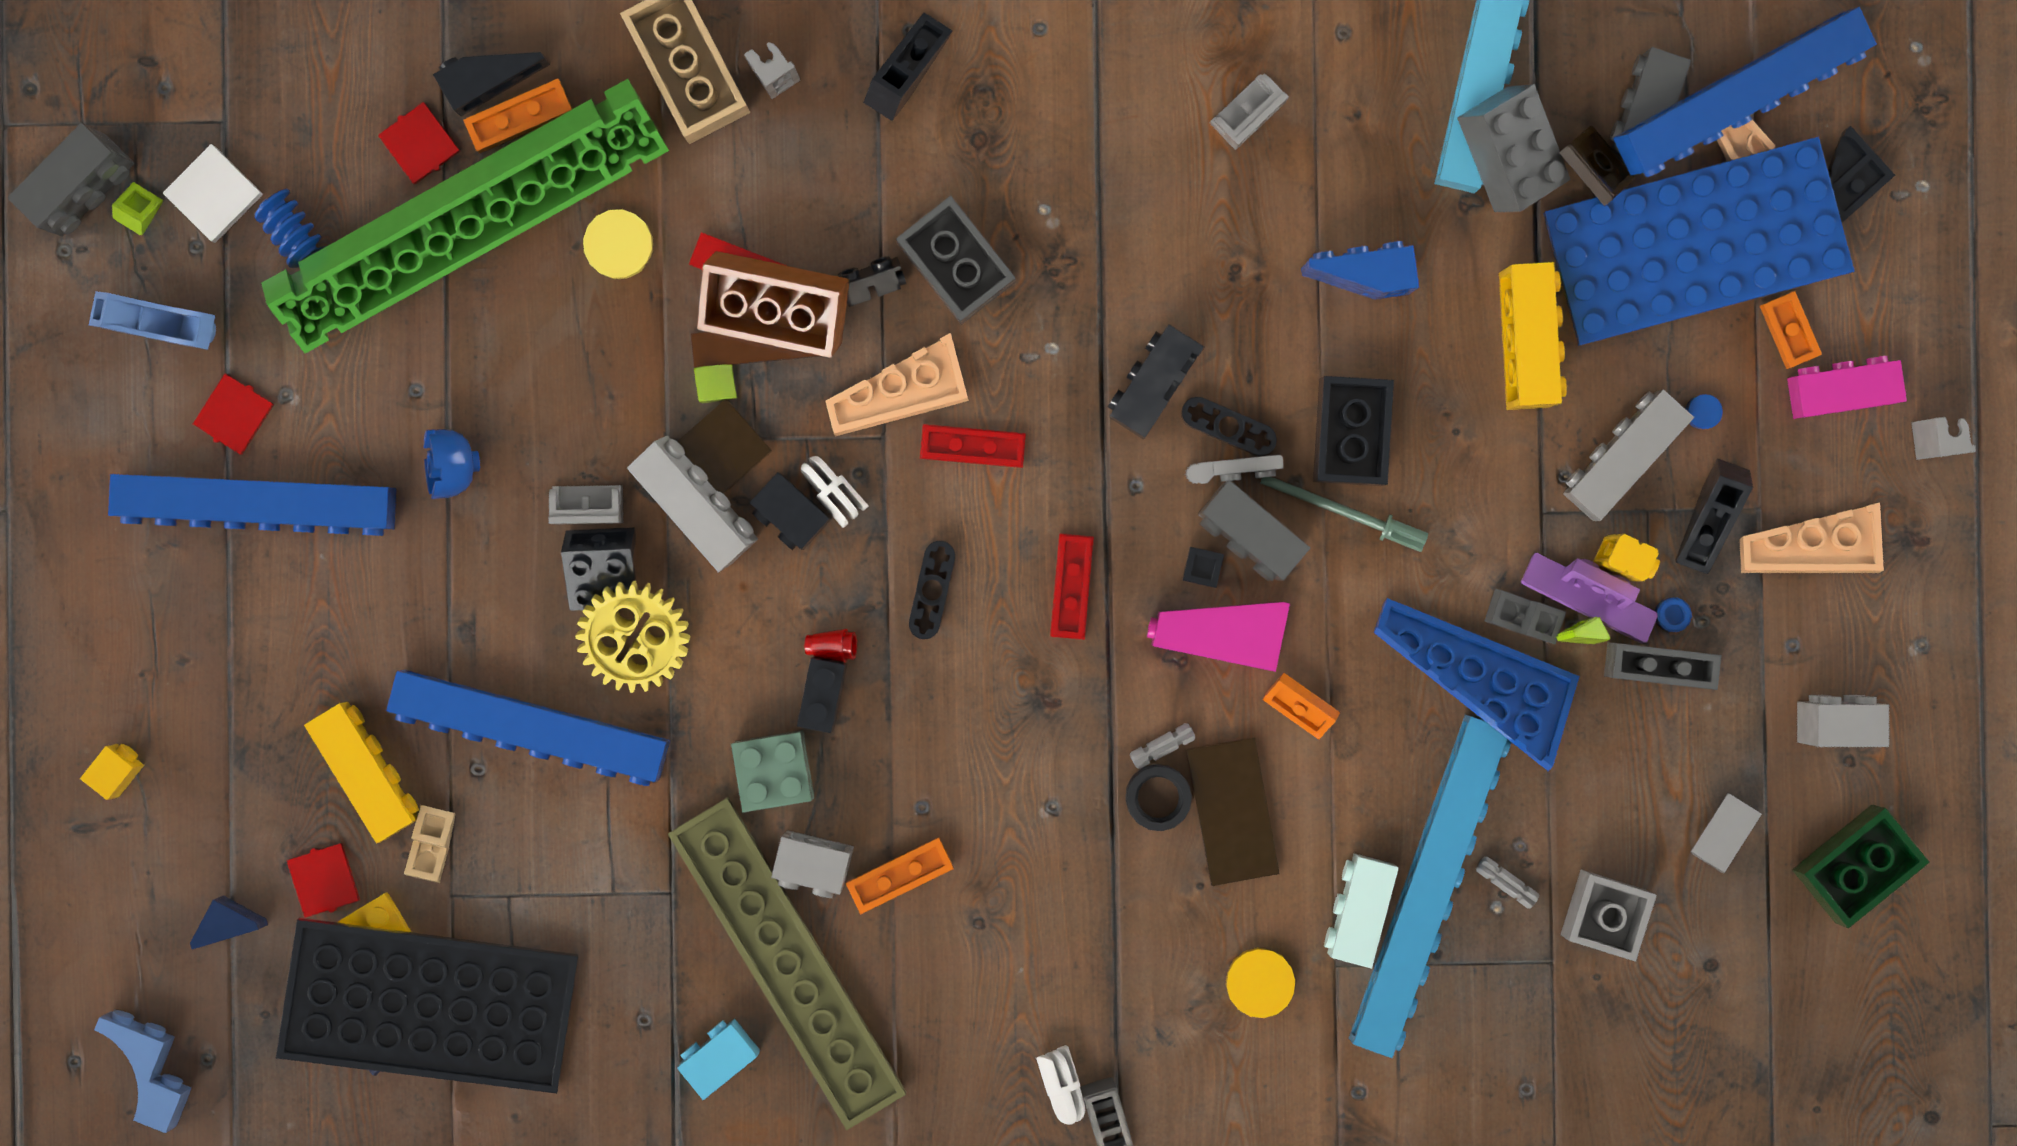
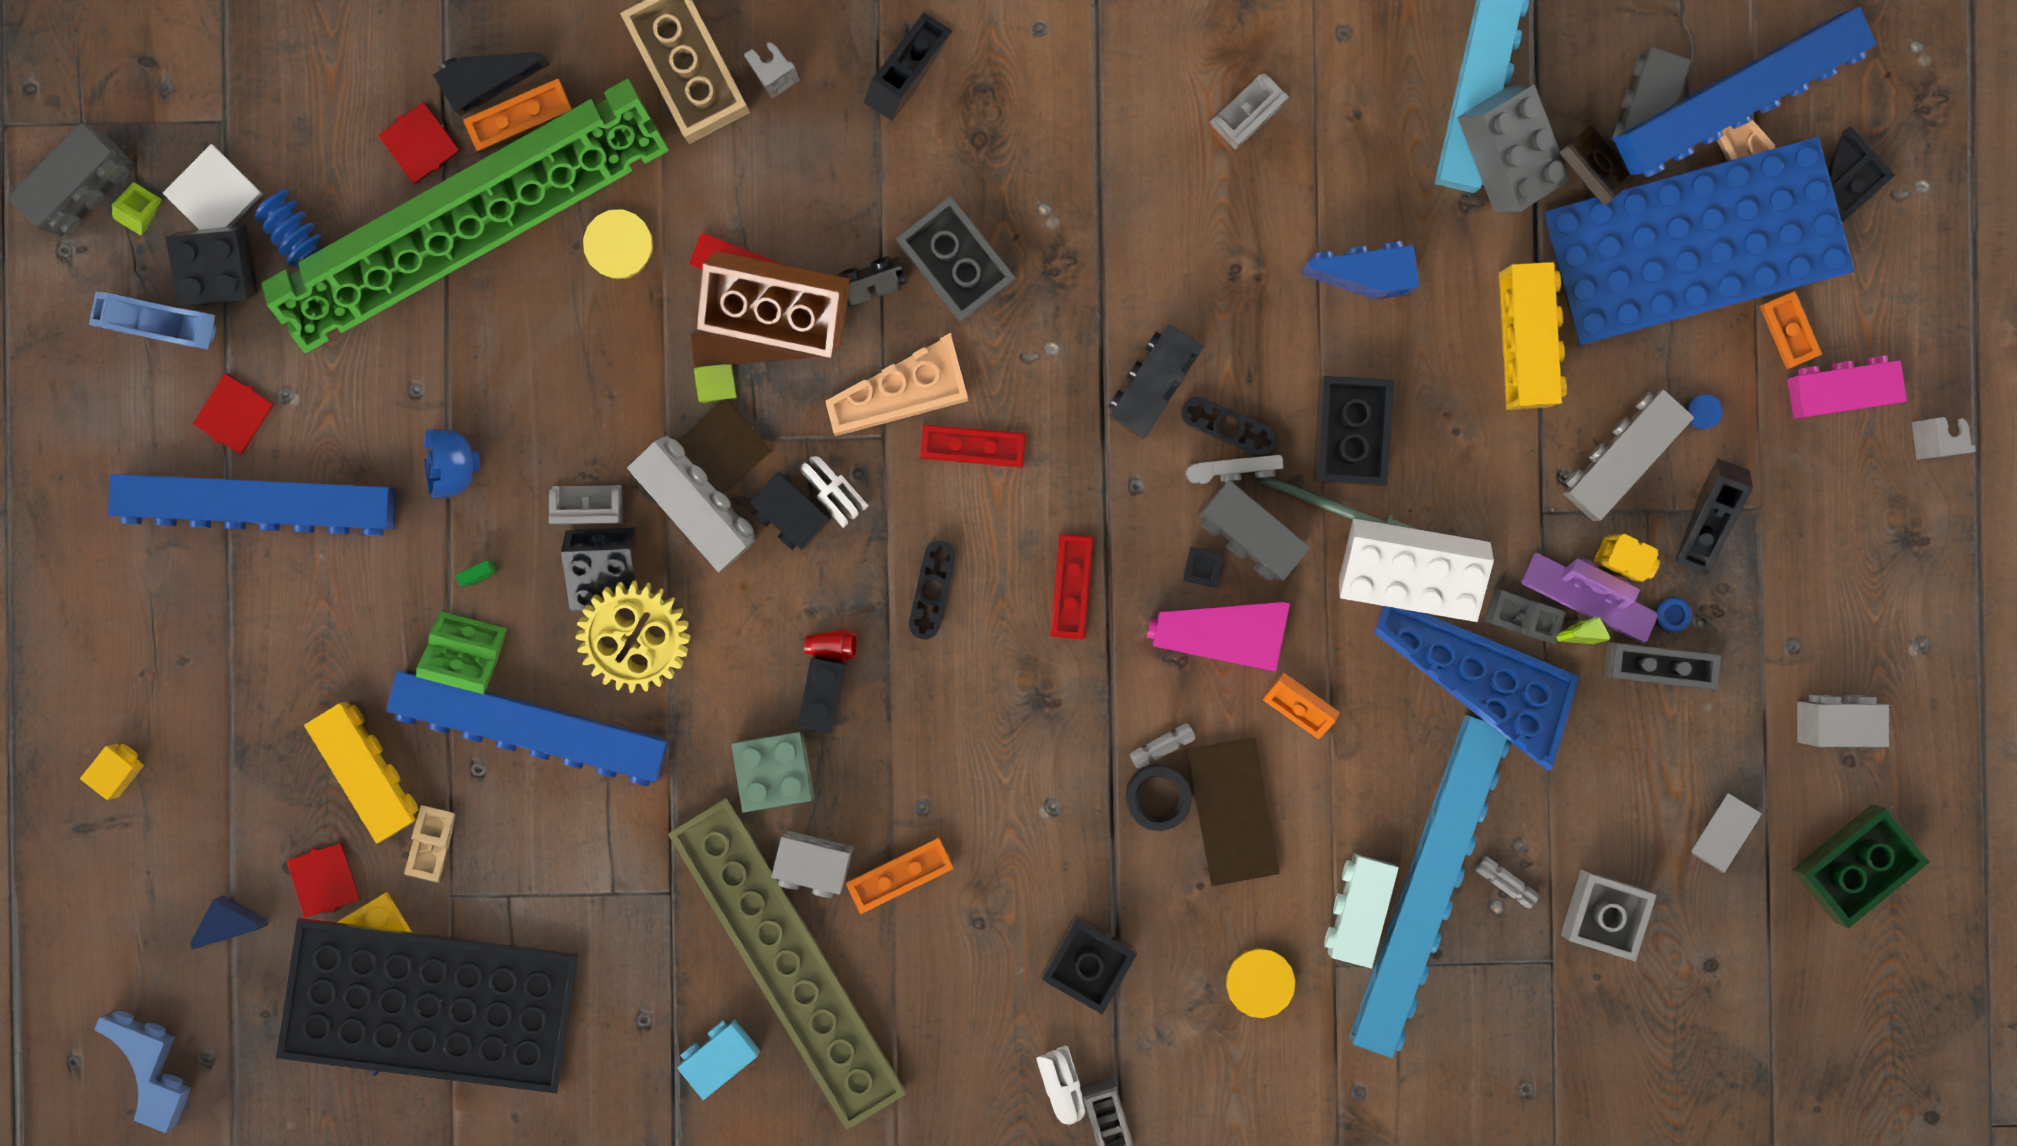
light nougat wing [1739,503,1884,573] -> none
none -> black brick [166,225,258,306]
none -> bright green slope [416,611,507,695]
none -> green tile [455,560,498,587]
none -> black brick [1041,914,1137,1015]
none -> white brick [1339,518,1494,622]

